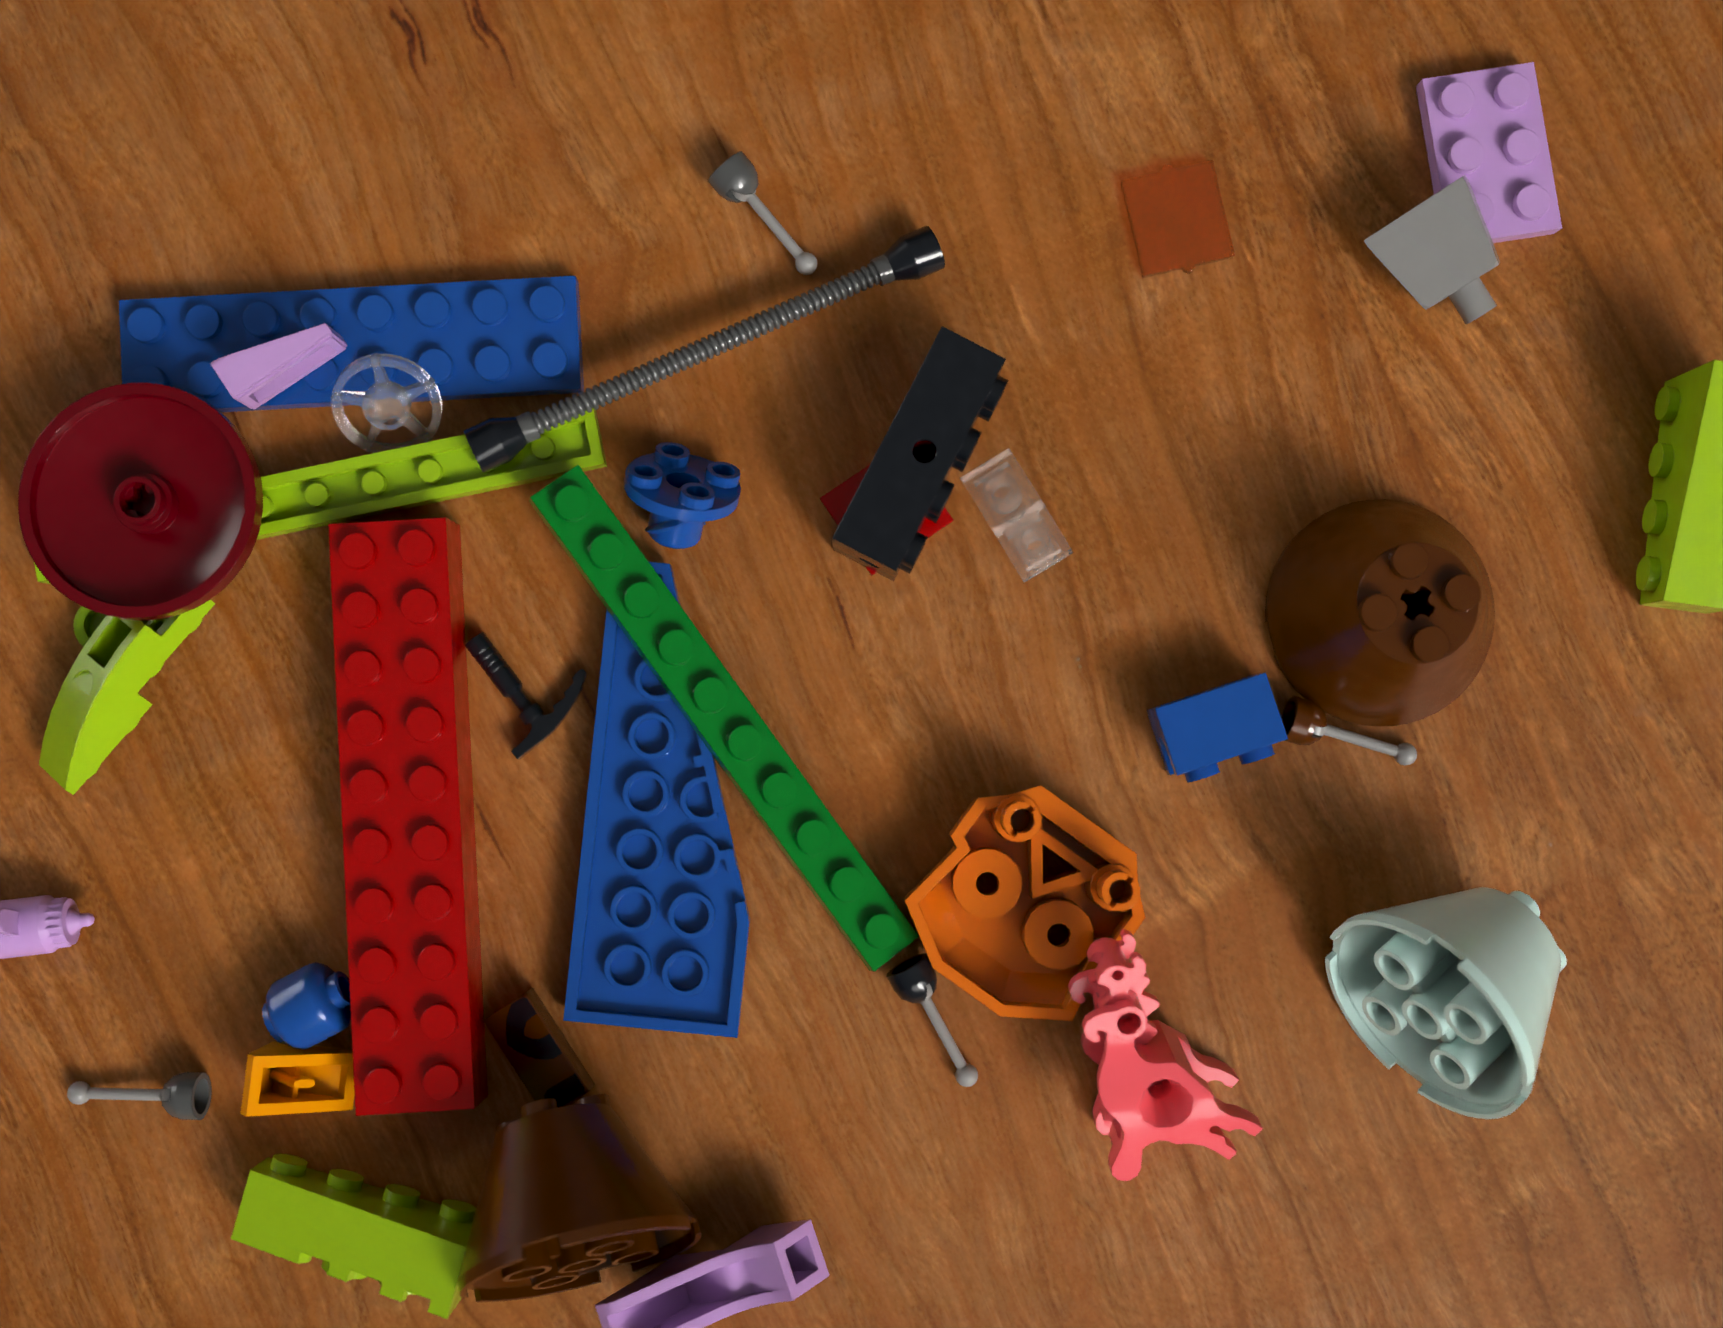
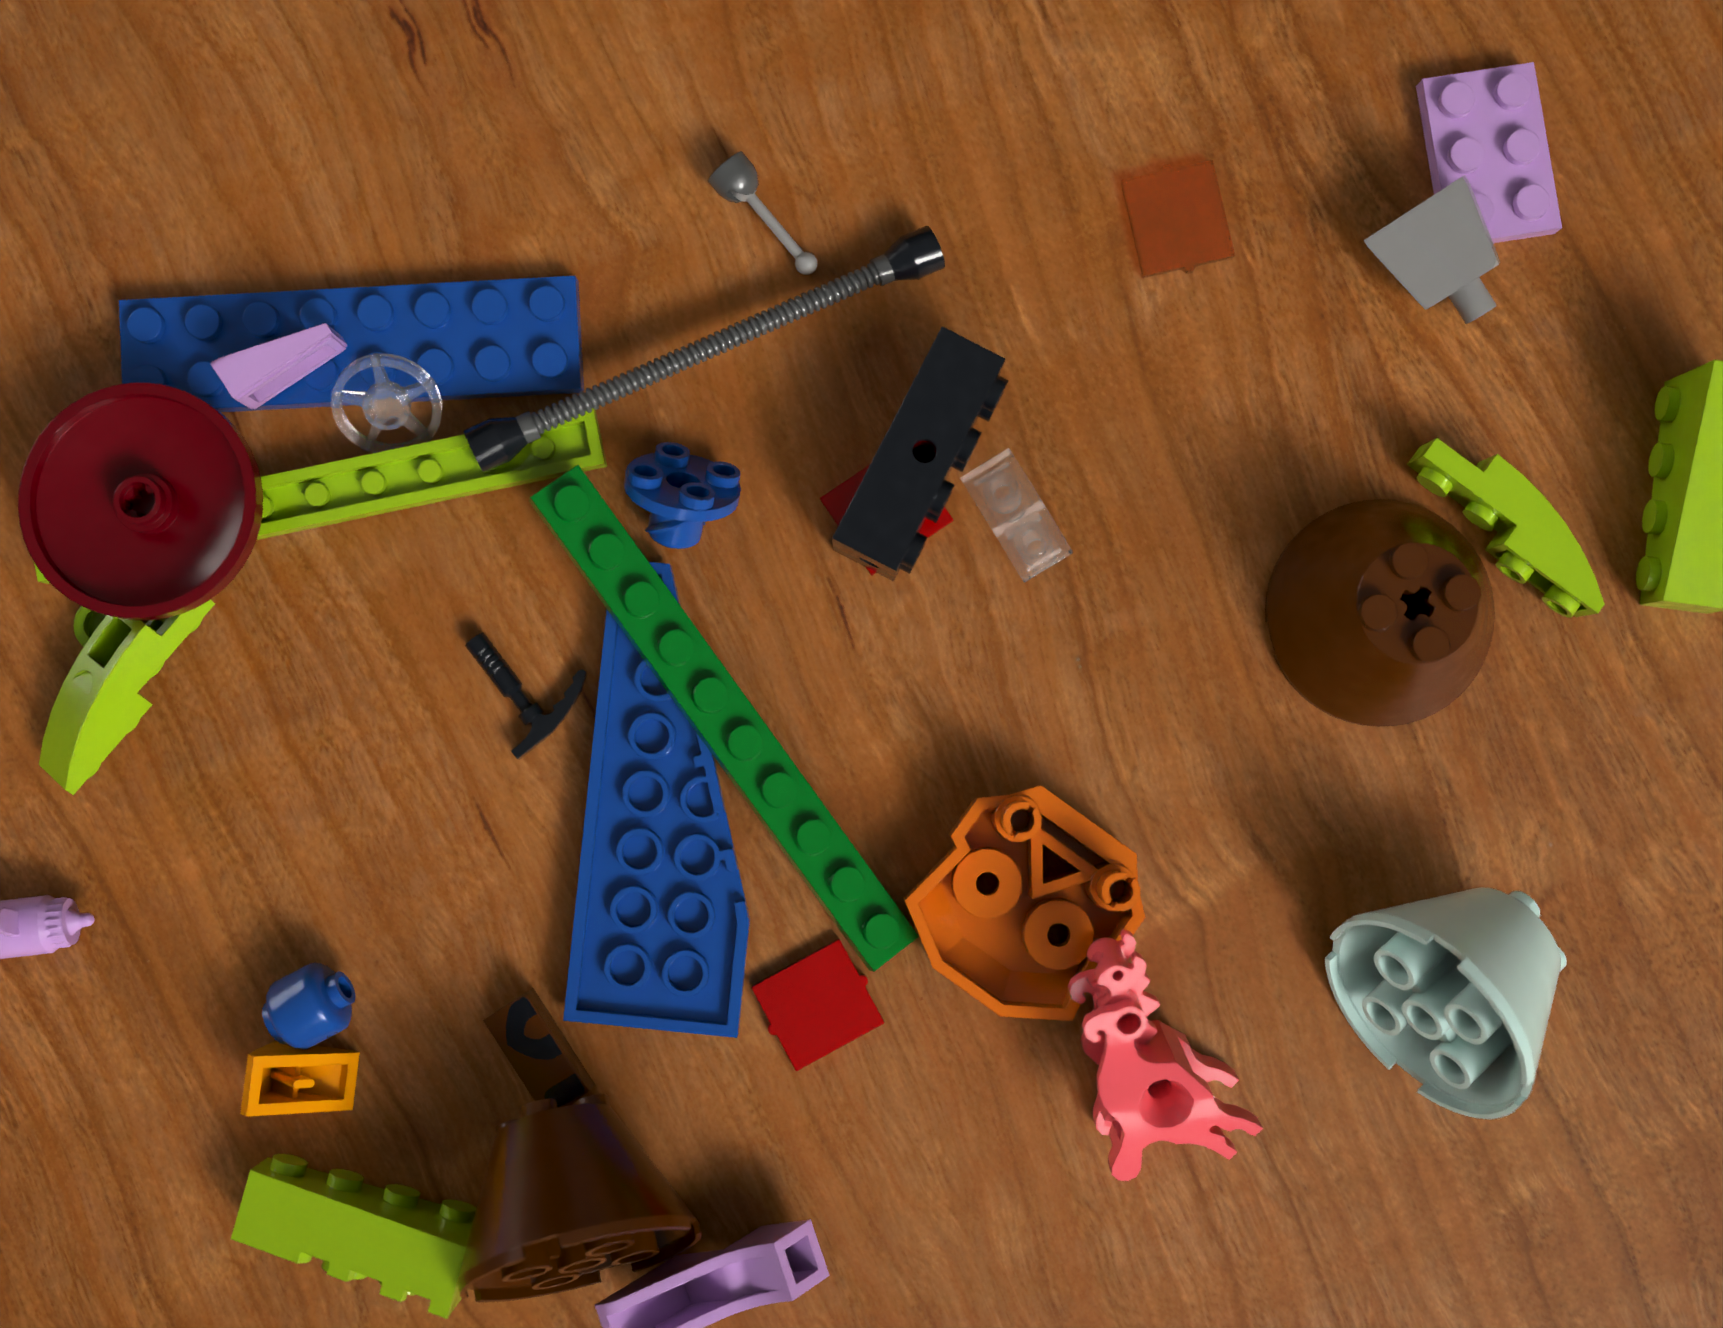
hinge [67,1072,212,1120] -> none
red brick [328,517,488,1116] -> none
hinge [886,953,978,1087] -> none
blue brick [1146,672,1288,783] -> none
hinge [1281,696,1417,766] -> none
none -> red piece [751,938,885,1071]
none -> lime slope [1407,438,1605,618]

